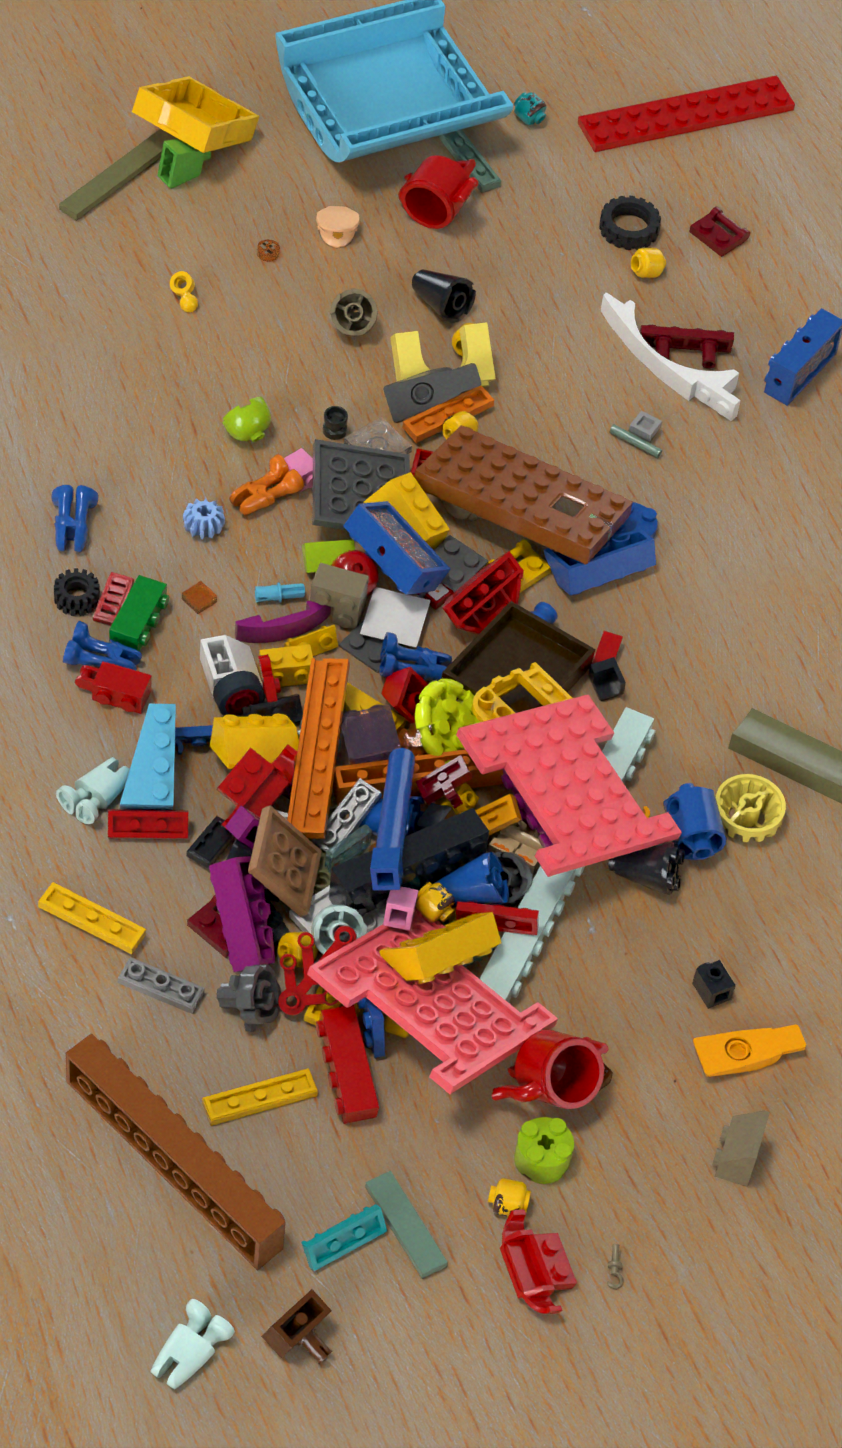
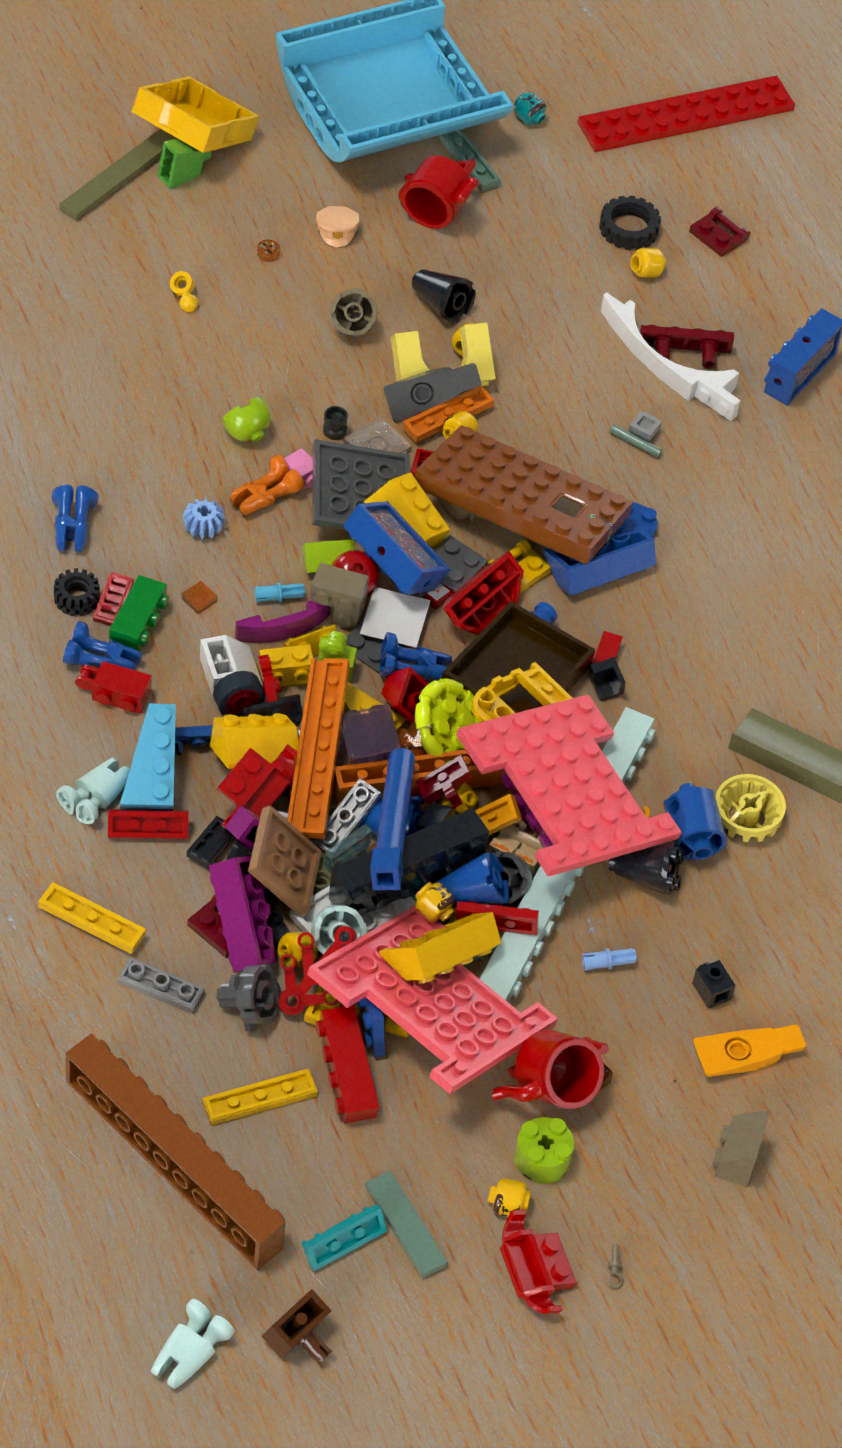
bright pink brick [383,887,418,931] -> none
none -> lime brick [318,631,357,683]
none -> light blue axle [582,948,637,971]

